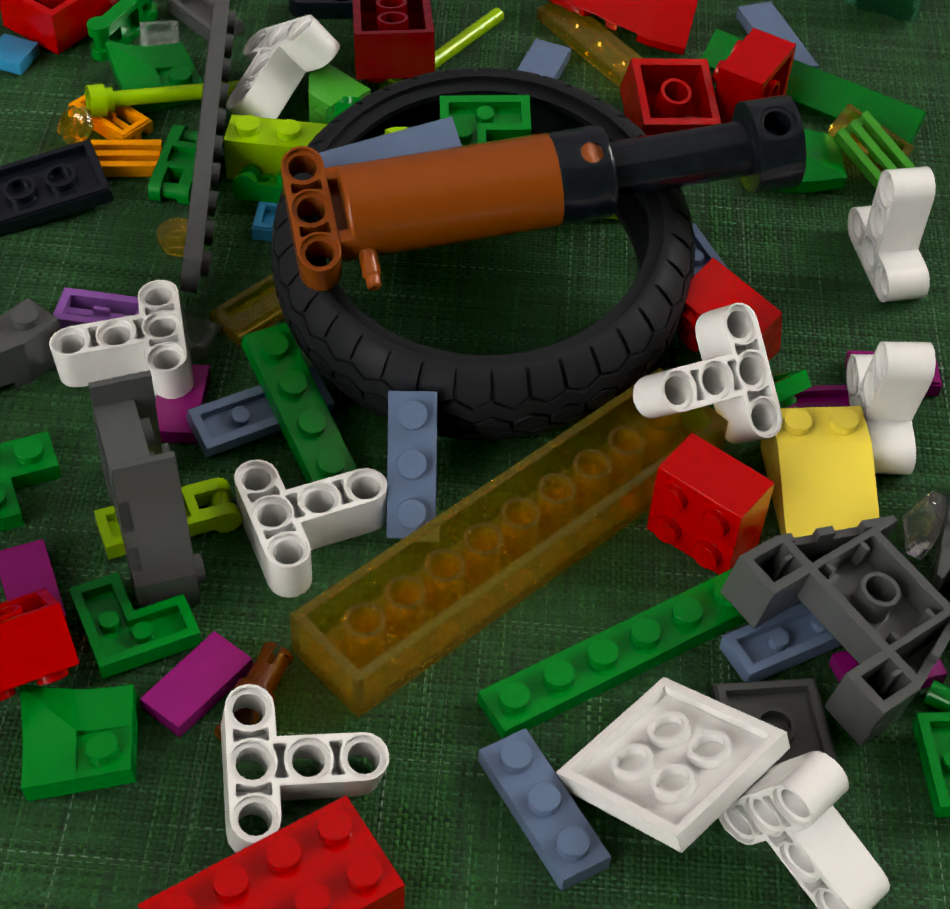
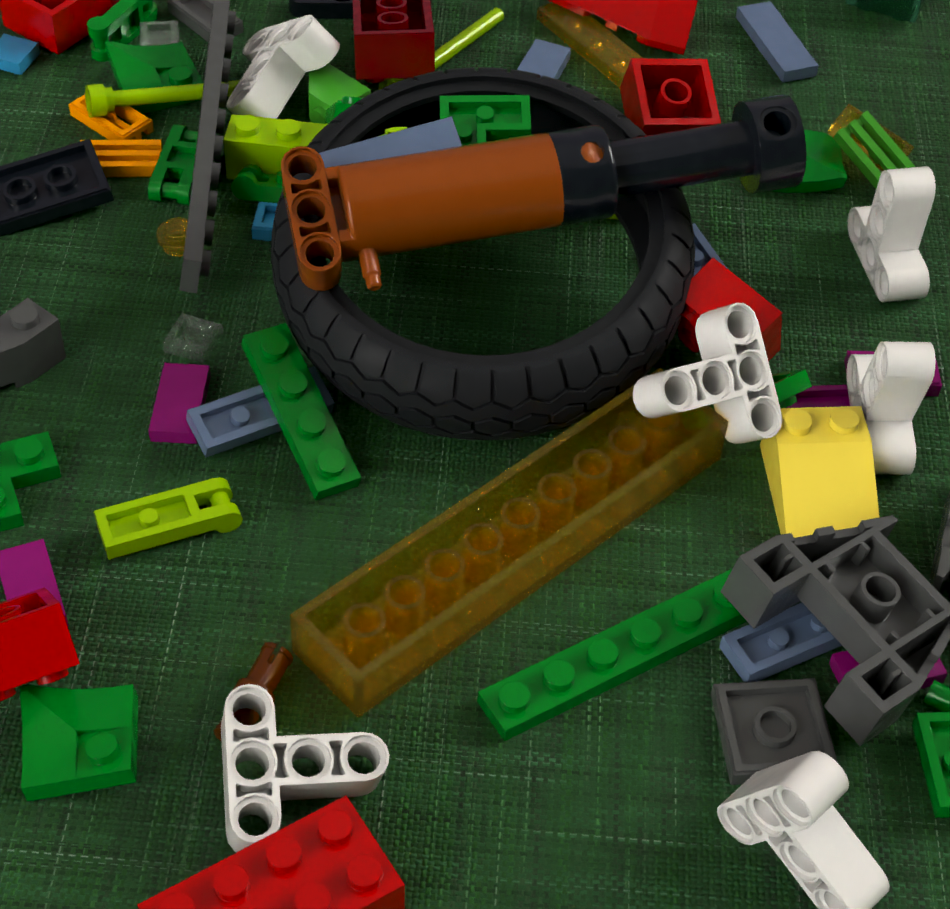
white beam [49,280,194,399] -> none
medium lavender tile [53,287,139,329] -> none
clear yellow plate [57,105,94,145] -> none
green plate [69,572,202,679] -> none
dark grey wedge [88,370,207,609] -> none
magenta tile [140,631,253,737] -> none
clear yellow tile [210,273,284,346] -> none
white beam [234,459,388,598] -> none
sand blue plate [387,391,437,539] -> none
sand blue plate [478,728,611,892] -> none
white plate [556,677,790,853] -> none
red brick [646,433,775,575] -> none
green tile [701,29,926,151] -> none
red brick [712,28,797,123] -> none
clear tile [903,491,947,559] -> none

